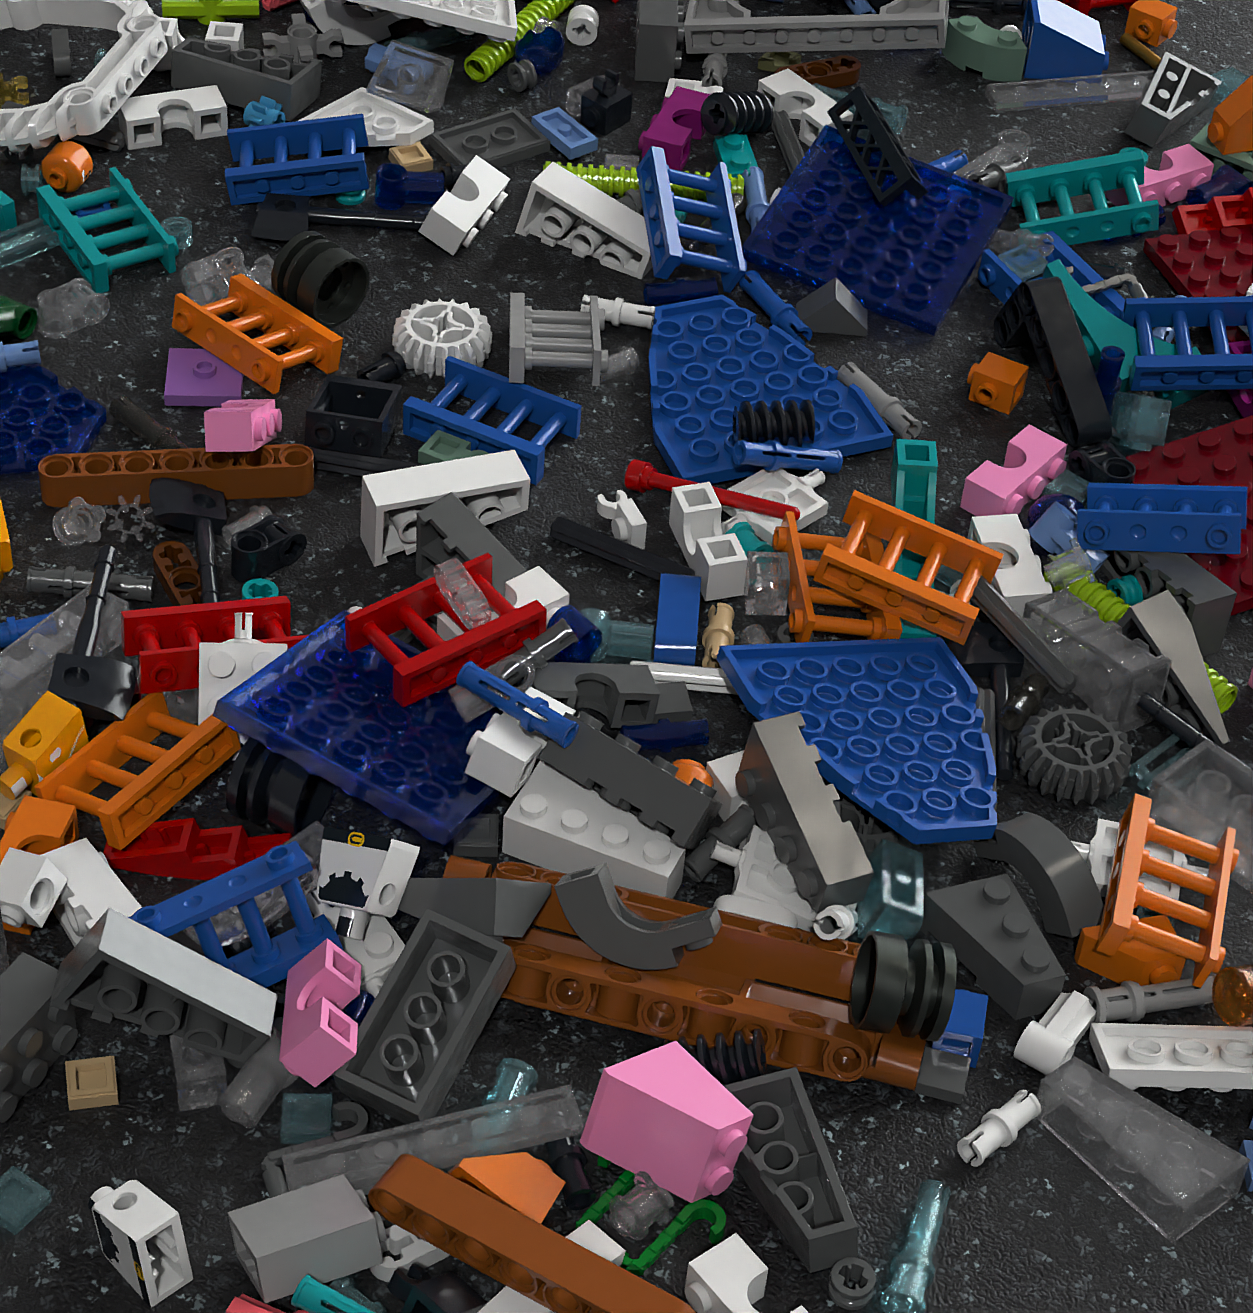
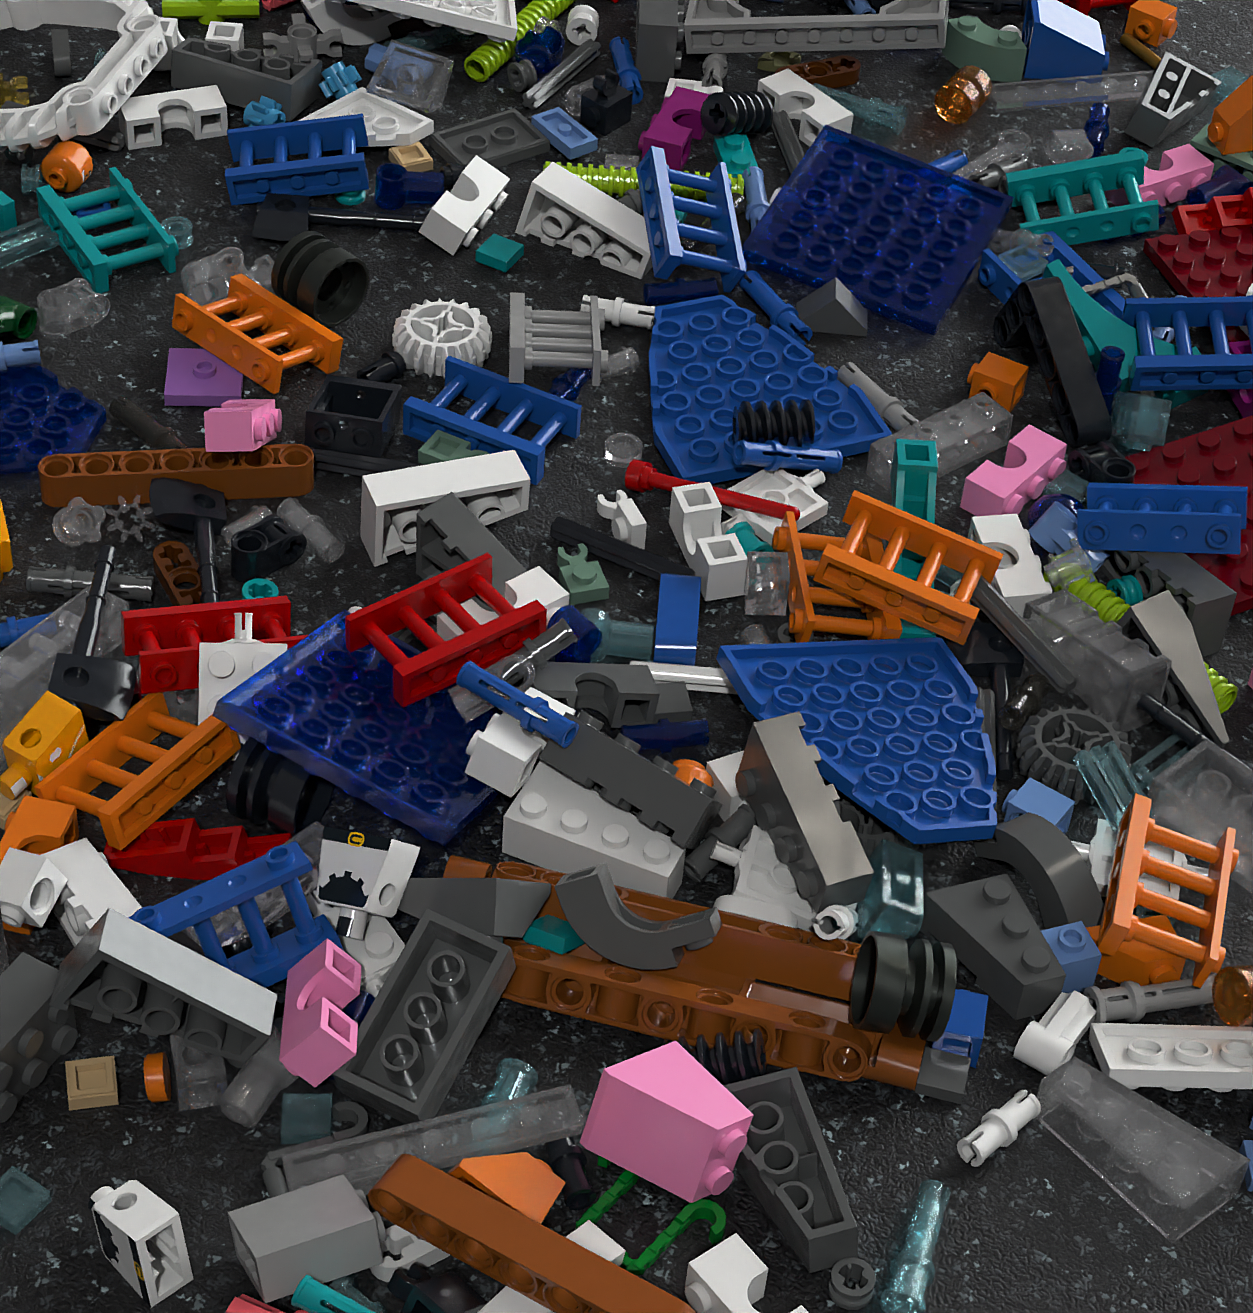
clear beam [433,557,492,630] -> none
dark grey tile [453,813,499,857] -> none
clear brick [609,1171,674,1240] -> none
tan pin [702,603,735,668] -> none
black fence [827,86,929,207] -> none
none -> orange tile [144,1052,171,1103]
none -> clear pin [277,498,345,563]
none -> dark azure gear [319,61,362,100]
none -> teal tile [475,234,524,272]
none -> dark grey axle [522,39,601,110]
none -> teal tile [523,914,585,955]
none -> clear blue pin [547,368,592,402]
none -> sand green plate [557,543,609,605]
none -> clear tile [604,432,643,468]
none -> blue pin [609,37,644,105]
none -> clear brick [866,392,1014,495]
none -> clear orange wheel [934,66,992,124]
none -> medium blue brick [1001,778,1075,834]
none -> medium blue brick [1041,921,1102,993]
none -> clear piece [1046,129,1094,165]
none -> clear light blue tile [1073,741,1155,832]
none -> clear blue pin [1083,102,1110,158]

